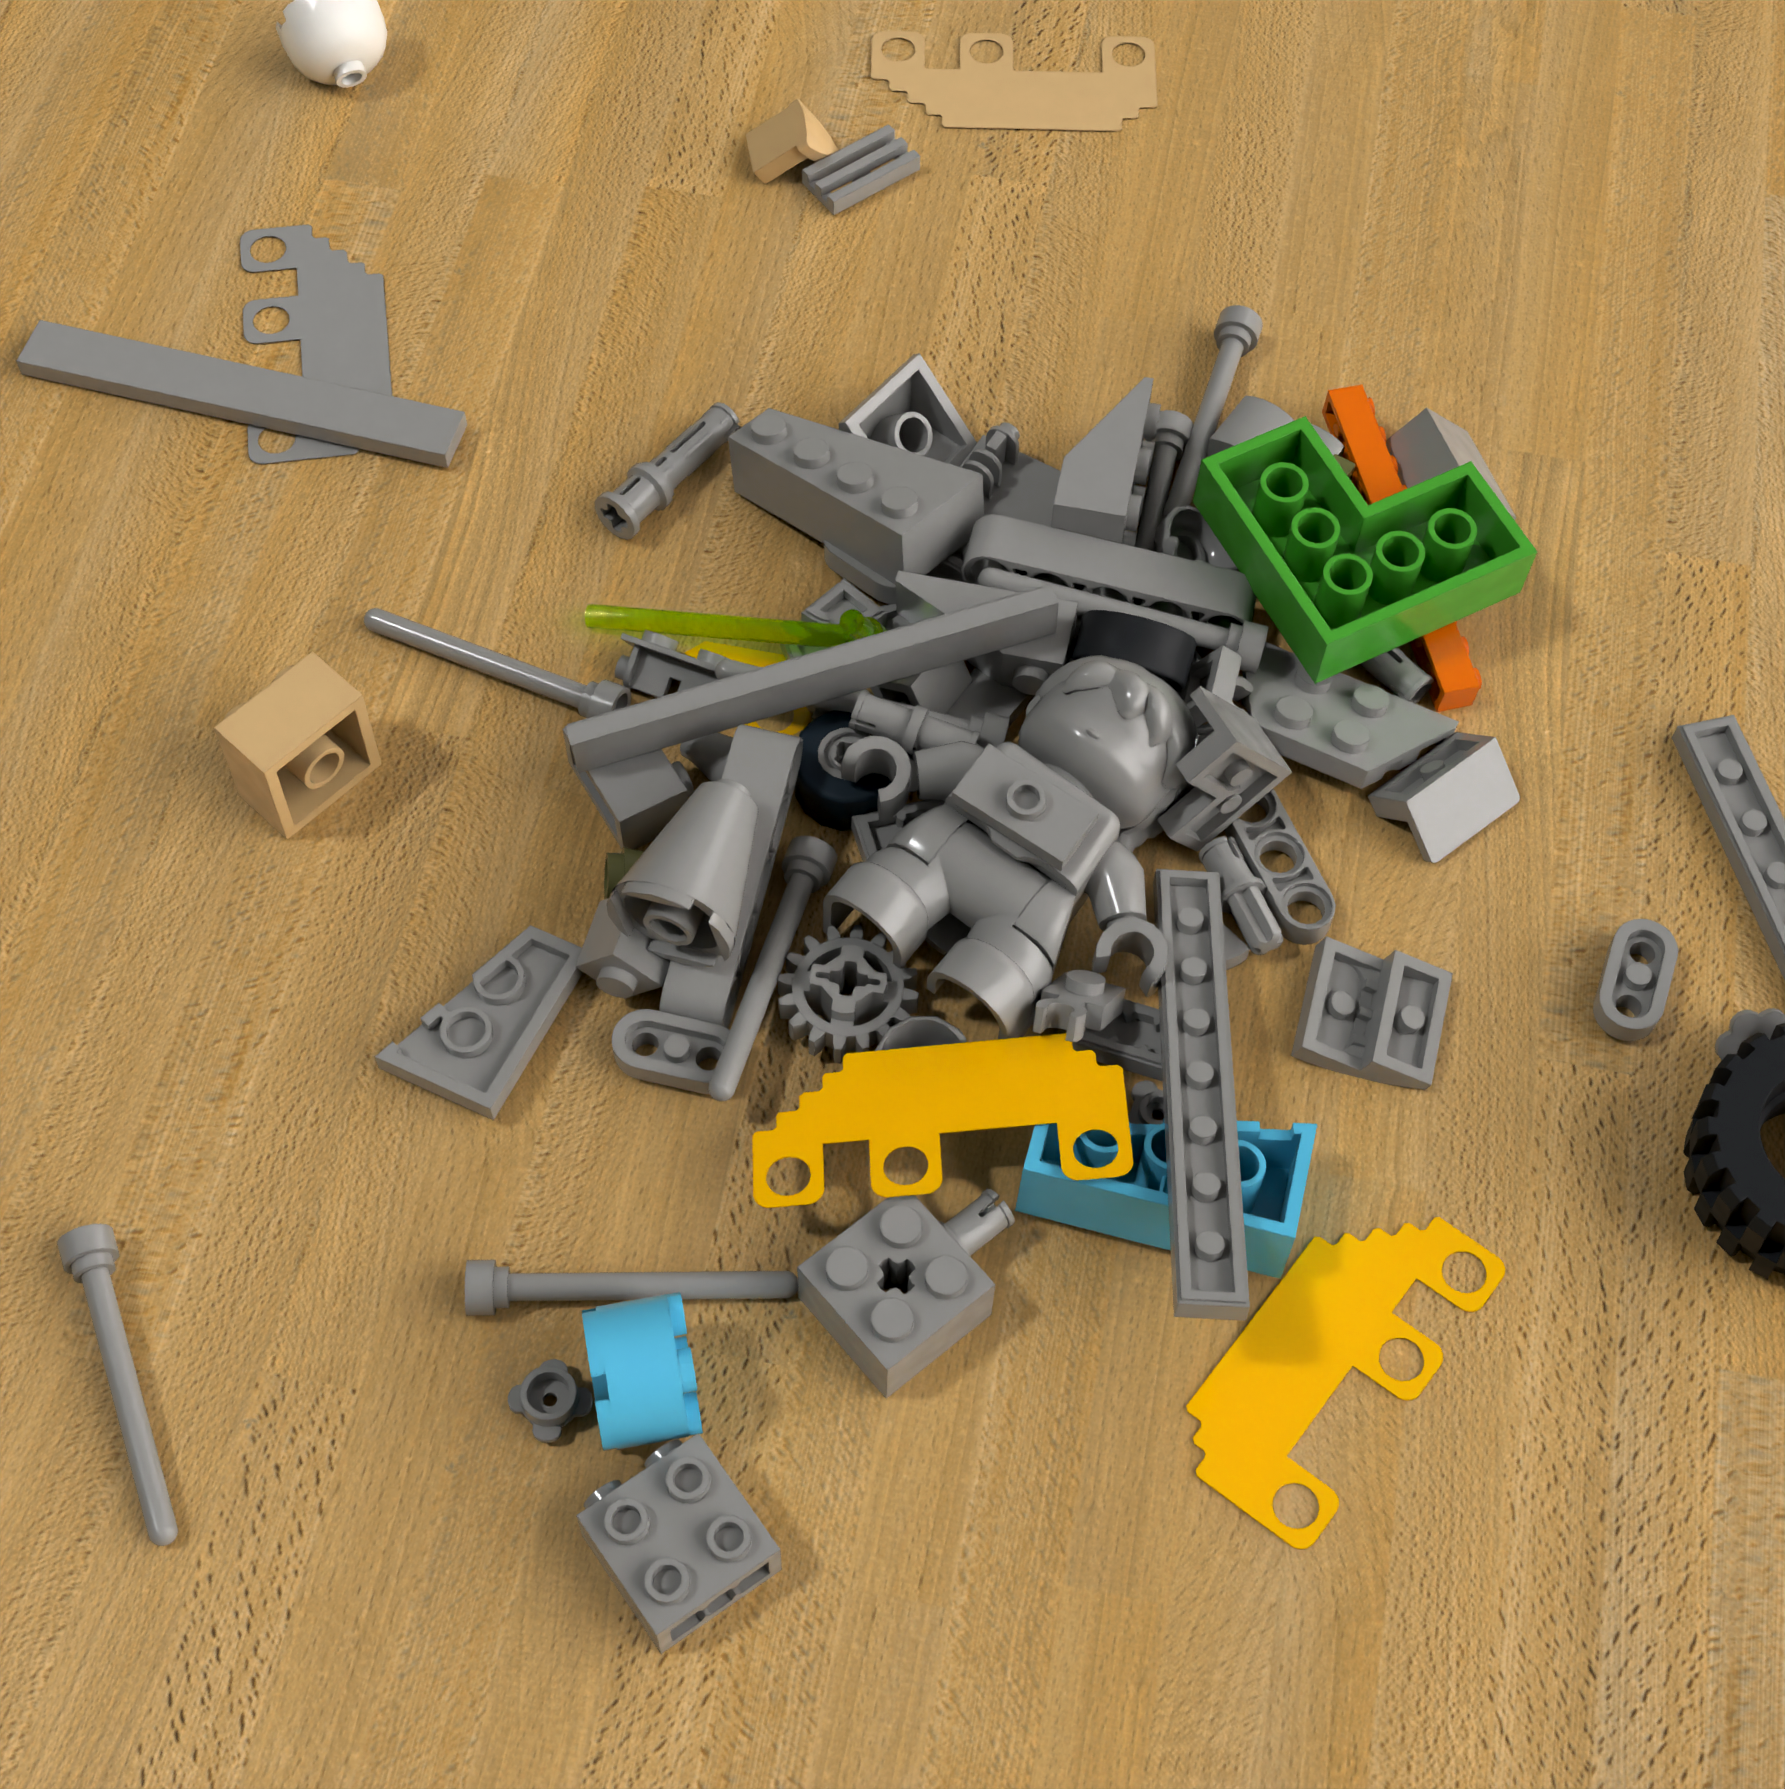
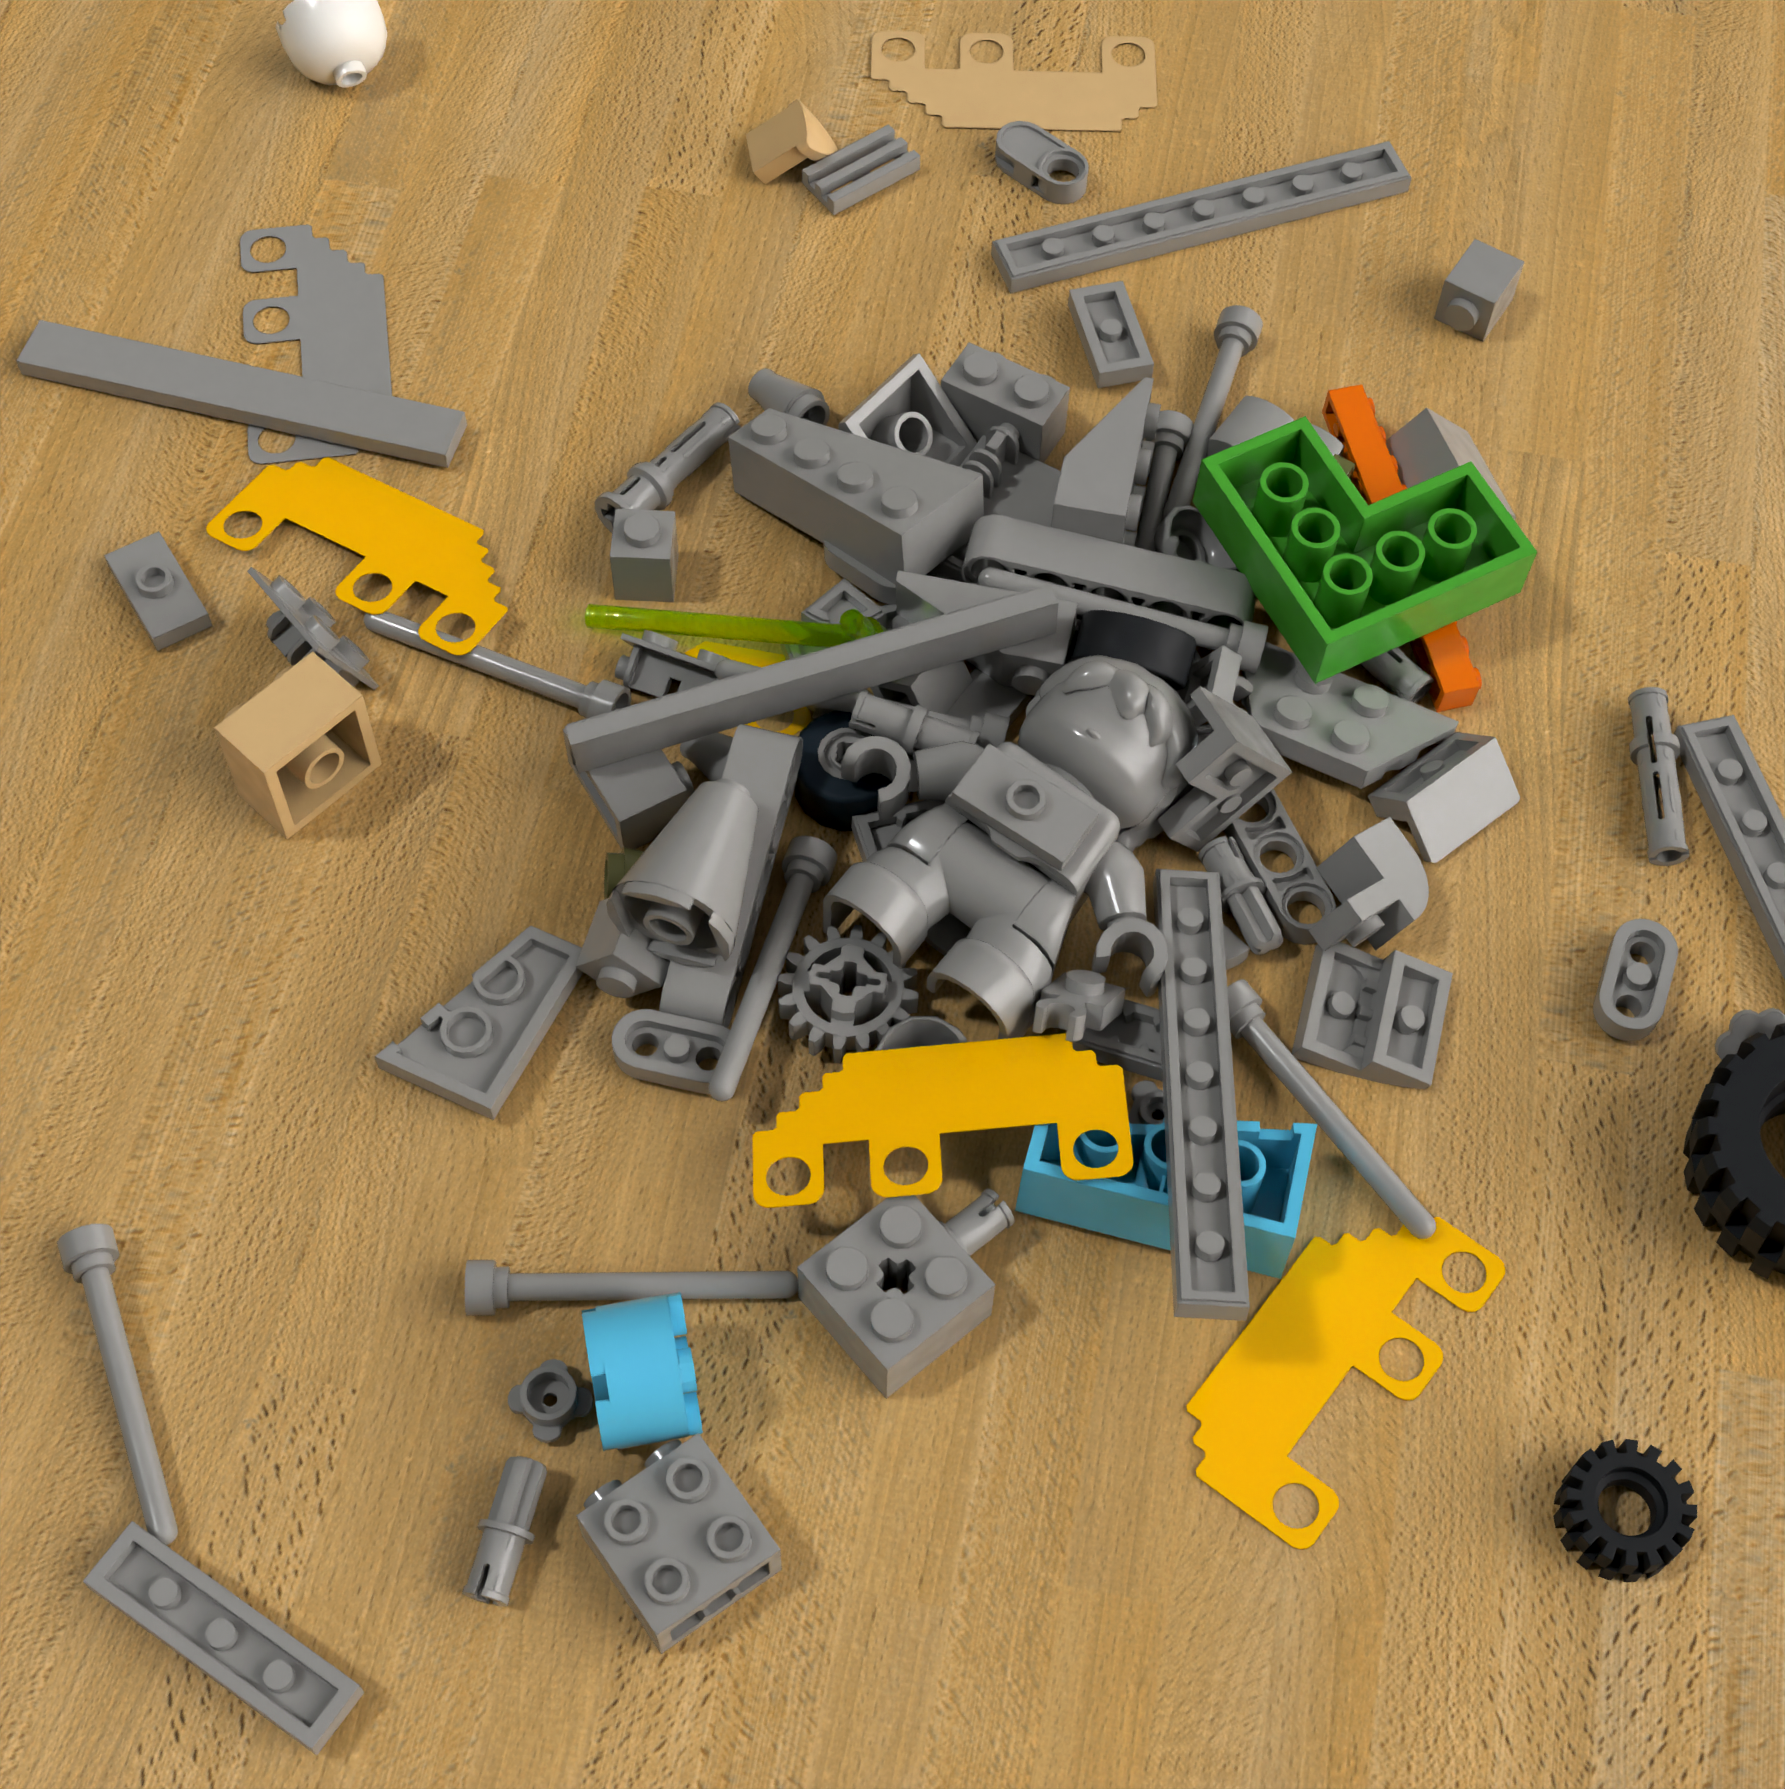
none -> light grey plate [83,1521,364,1756]
none -> light grey plate [104,531,212,651]
none -> yellow piece [206,457,508,655]
none -> light grey hinge [247,567,379,690]
none -> light grey axle [462,1456,547,1607]
none -> light grey brick [610,509,679,602]
none -> light grey cone [748,368,830,425]
none -> light grey brick [941,342,1070,463]
none -> light grey tile [991,141,1411,294]
none -> light grey piece [995,121,1089,204]
none -> light grey plate [1068,281,1154,388]
none -> light grey piece [1227,979,1436,1239]
none -> light grey brick [1309,817,1429,952]
none -> light grey brick [1434,239,1524,341]
none -> black tyre [1553,1439,1697,1582]
none -> light grey pin [1628,687,1689,866]

